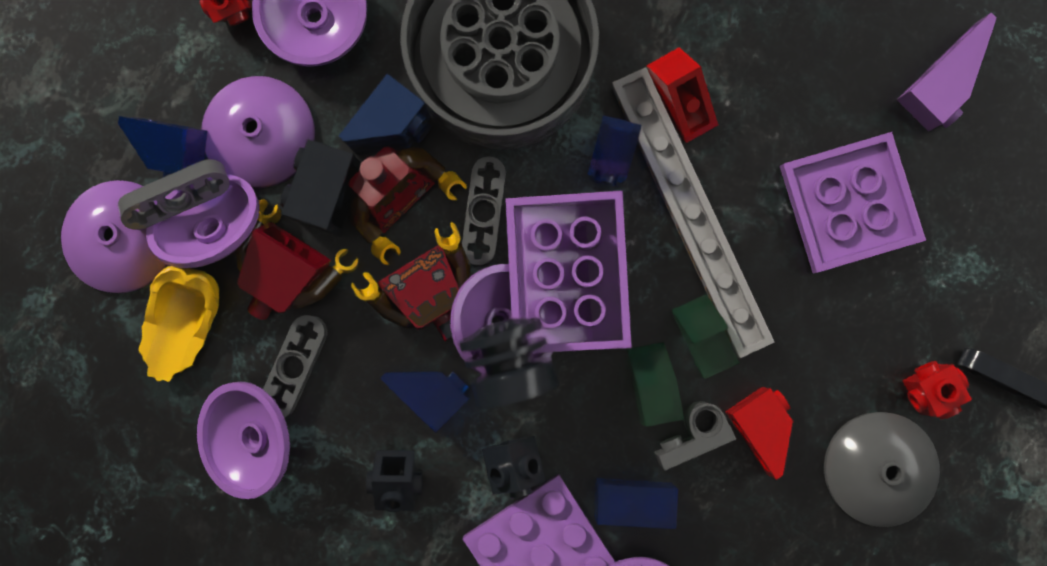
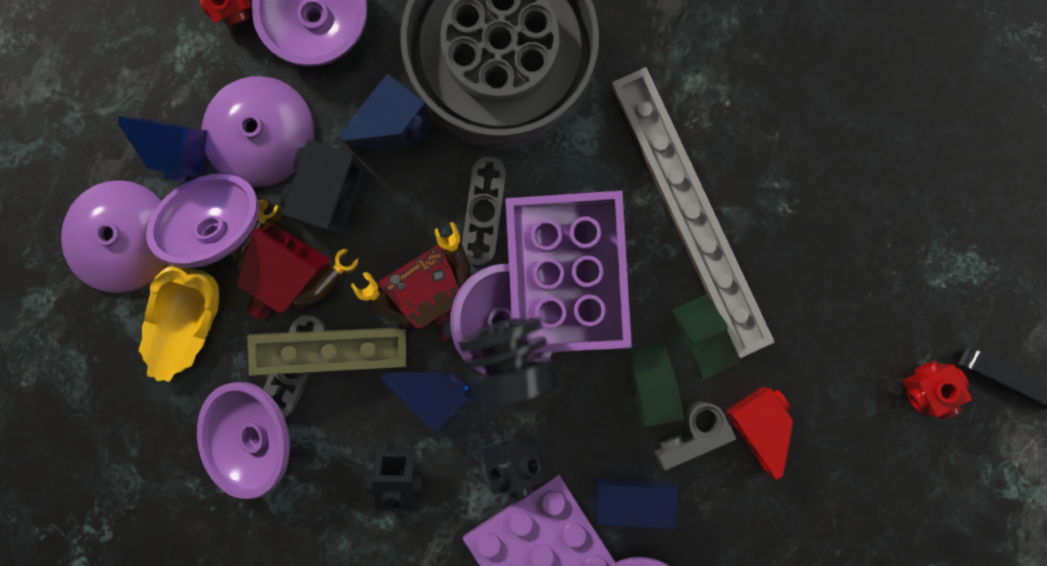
dark grey beam [118,159,230,230] -> none
torso [348,146,467,265] -> none
clear blue slope [587,116,642,186] -> none
red slope [647,47,718,143] -> none
medium lavender plate [780,132,926,274] -> none
dark grey dish [824,412,940,527] -> none
medium lavender slope [897,13,996,131] -> none
none -> olive plate [247,327,406,375]

